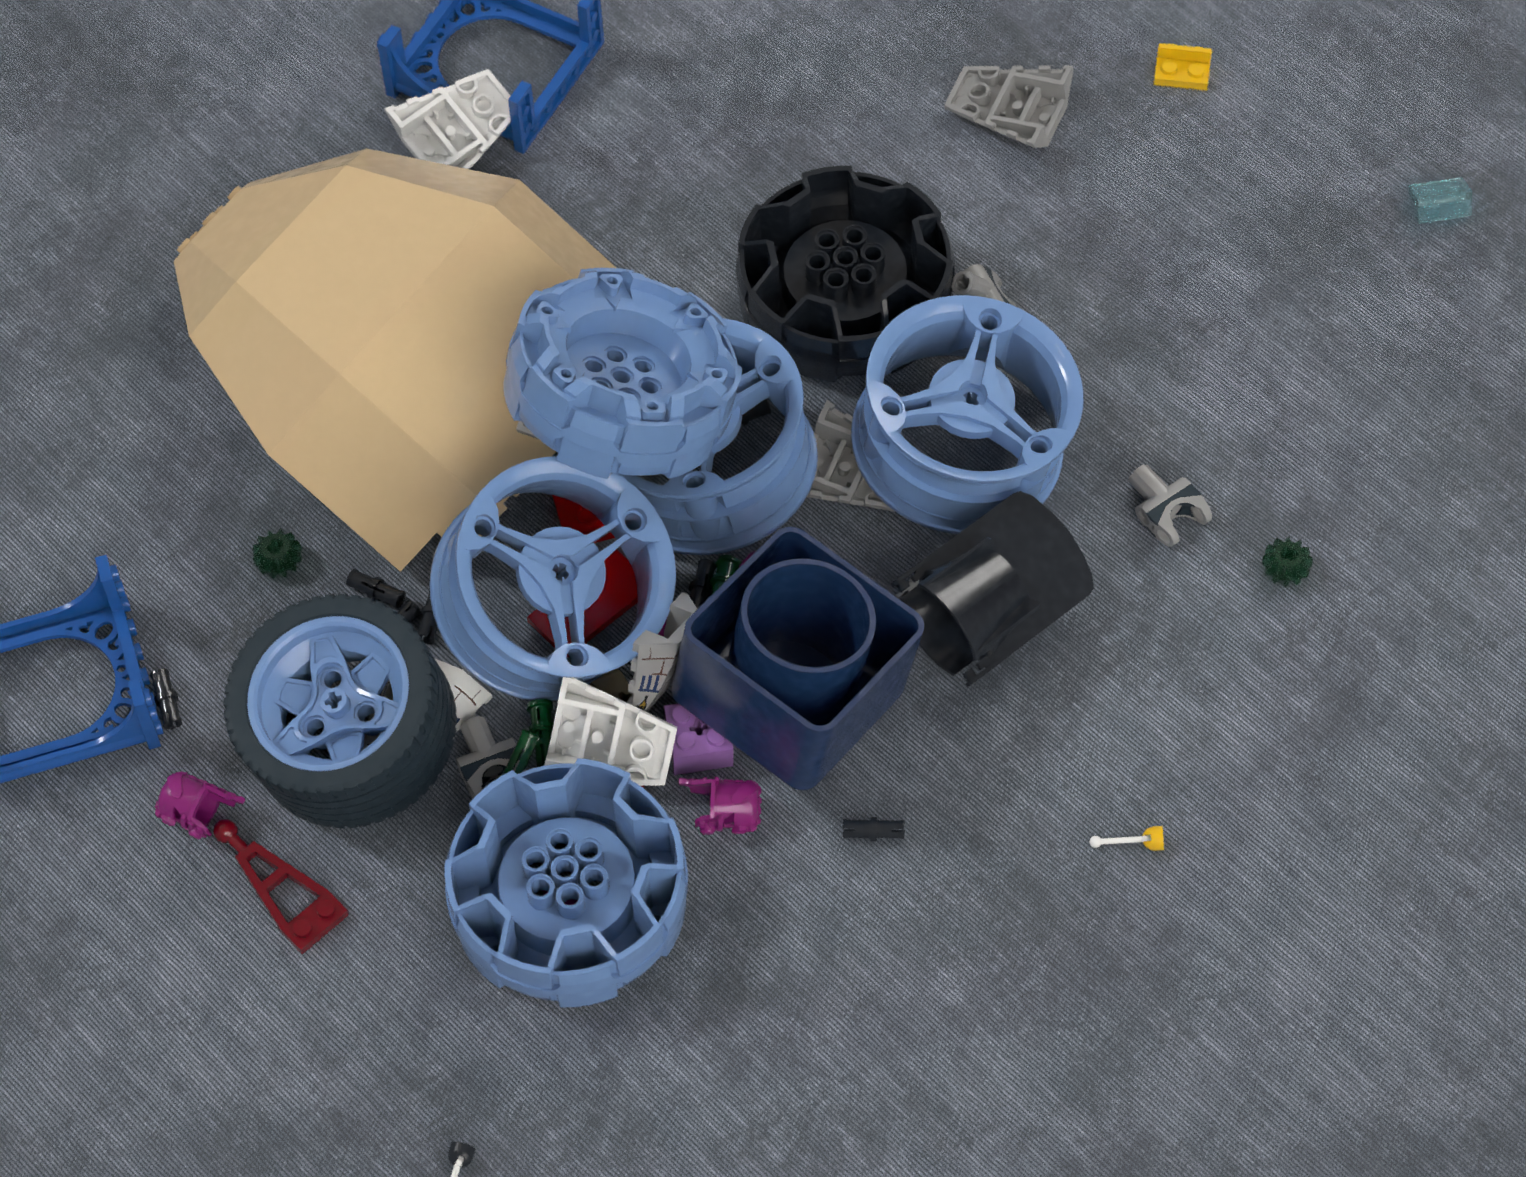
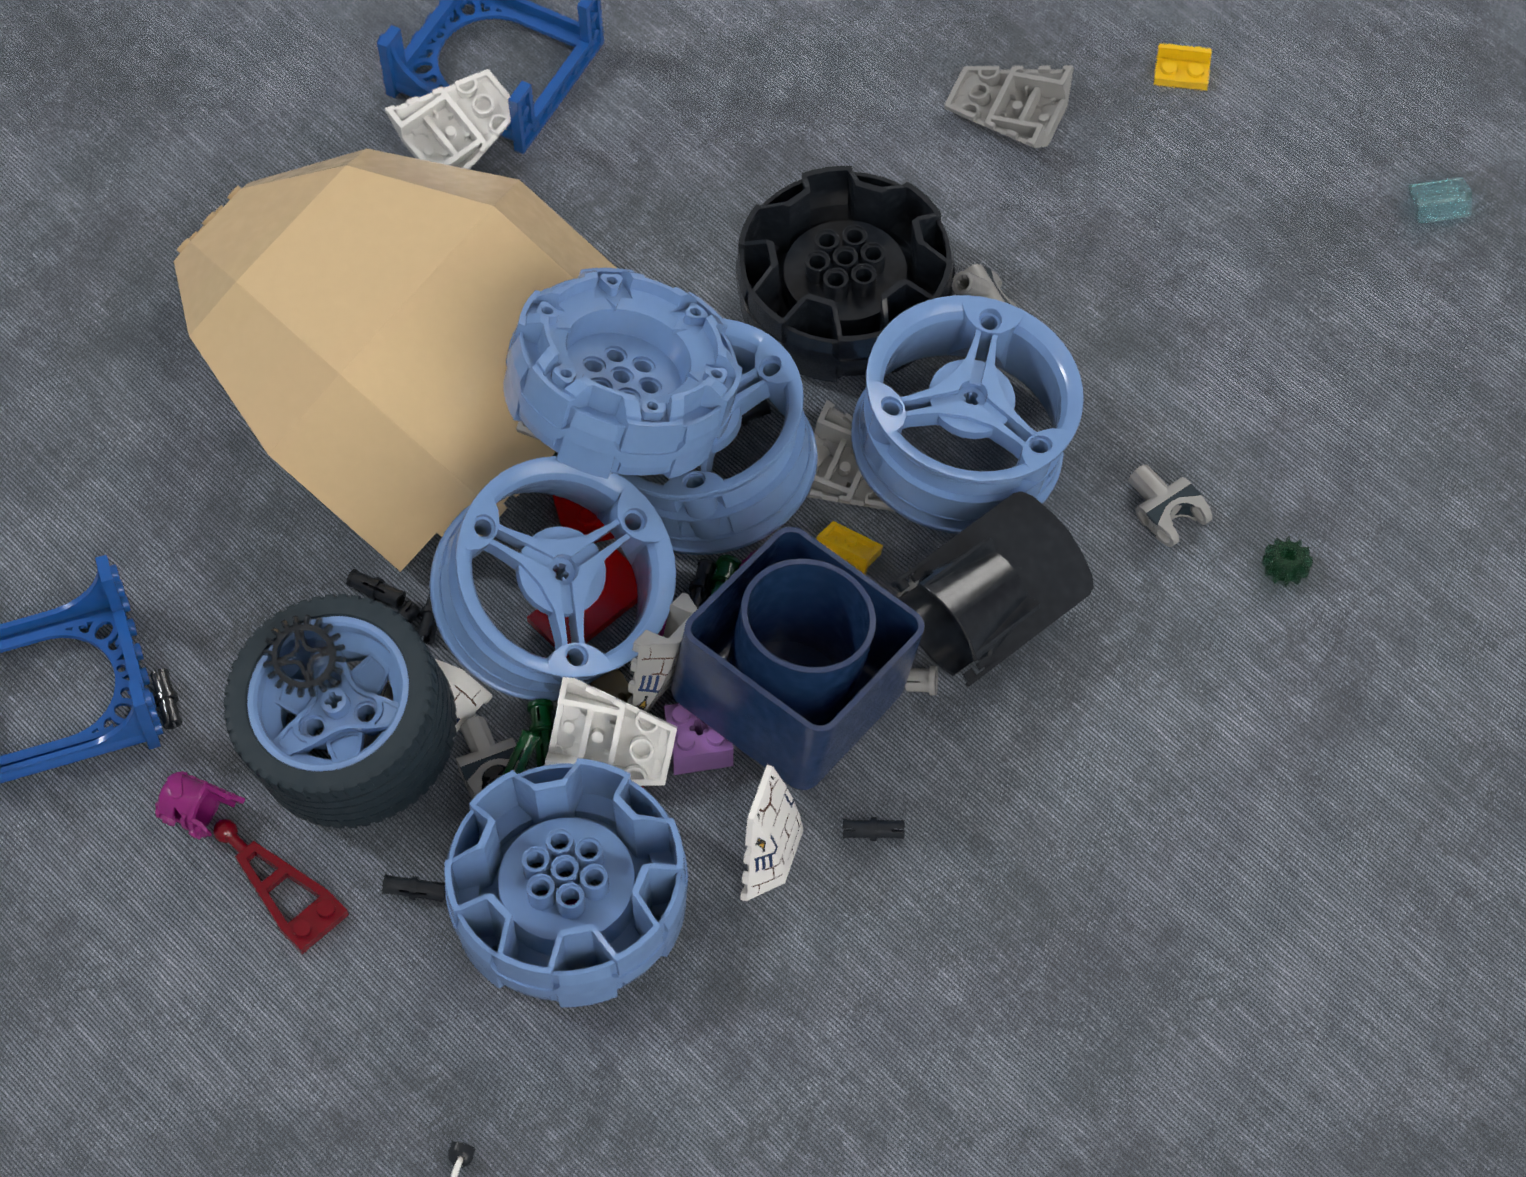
clear green gear [252,528,302,579] -> none
magenta helmet [678,777,762,835] -> none
hinge [1090,826,1164,851] -> none
none -> black gear [262,615,346,698]
none -> black pin [382,874,445,902]
none -> white wedge [740,765,803,901]
none -> yellow bracket [816,521,883,575]
none -> light grey bush [905,666,938,696]

